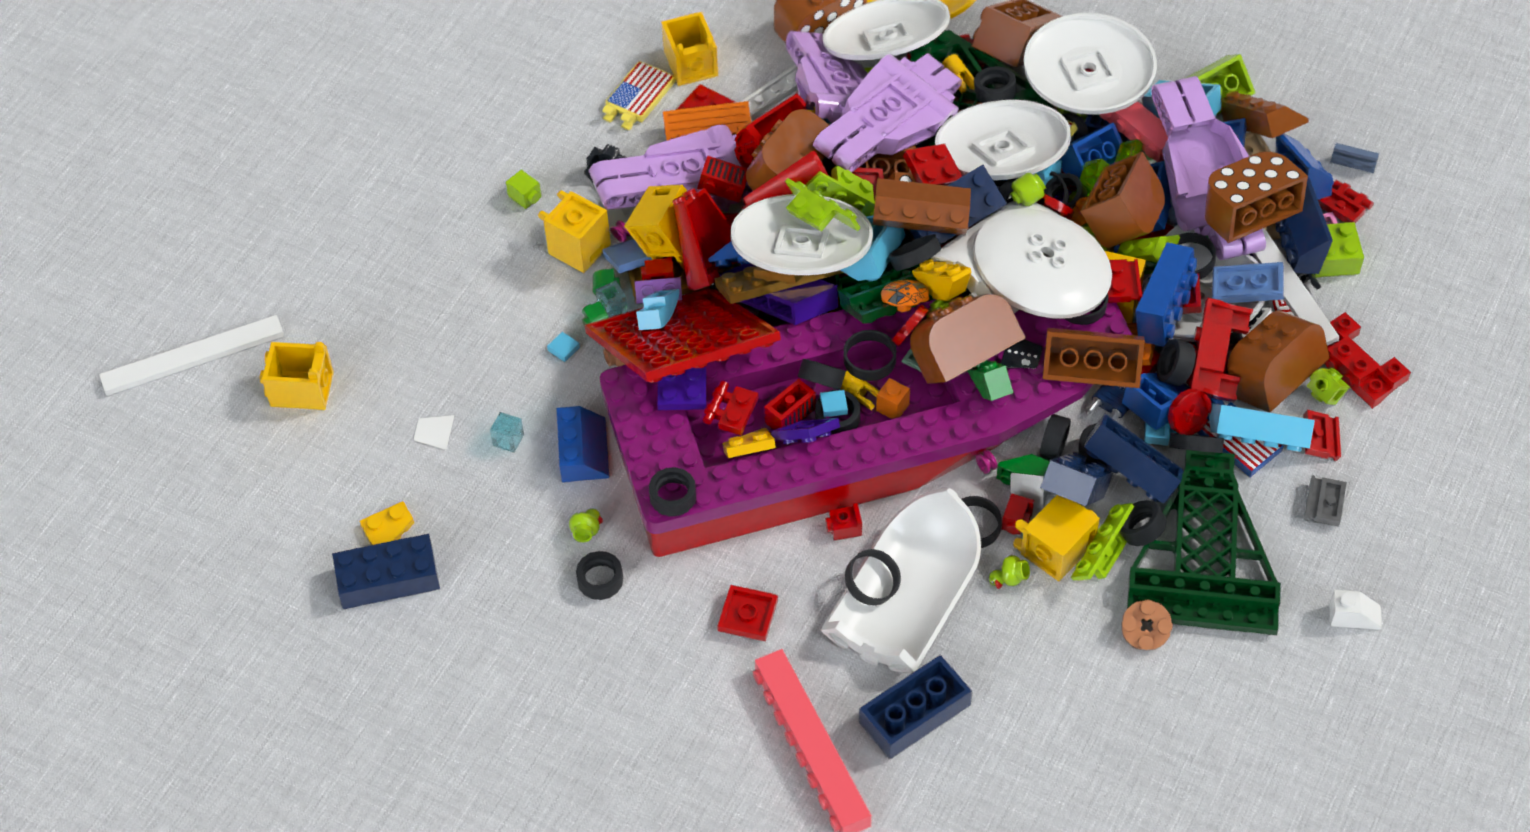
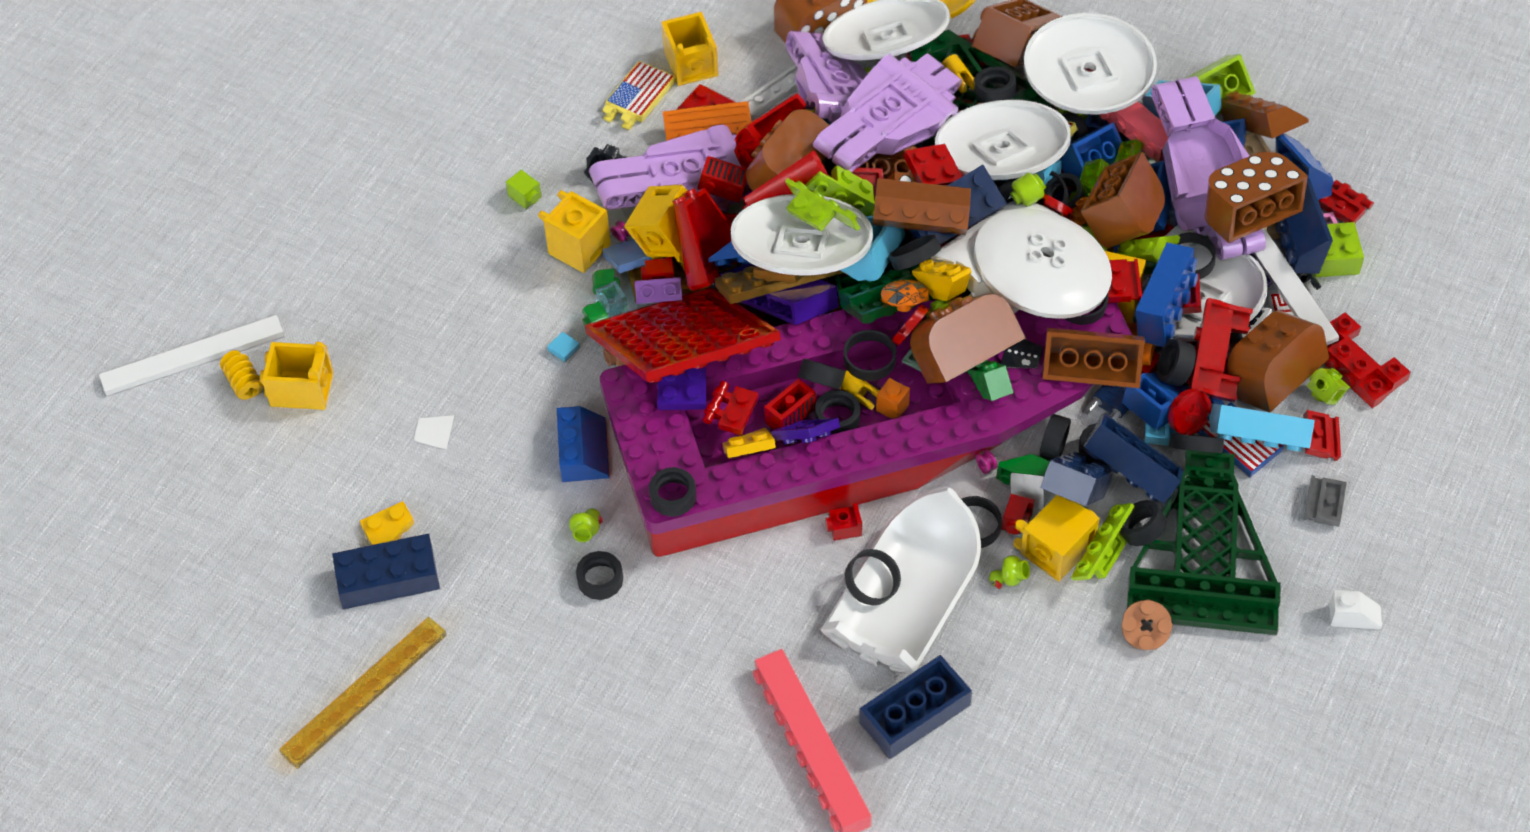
clear light blue brick [490,412,524,453] -> none
medium azure slope [637,289,680,330] -> none
red plate [717,585,778,642] -> none
medium azure tile [820,390,848,417] -> none
medium blue tile [1212,262,1284,303] -> none
sand blue tile [1330,143,1379,173] -> none
none -> yellow piece [219,350,264,400]
none -> clear yellow plate [279,616,447,769]

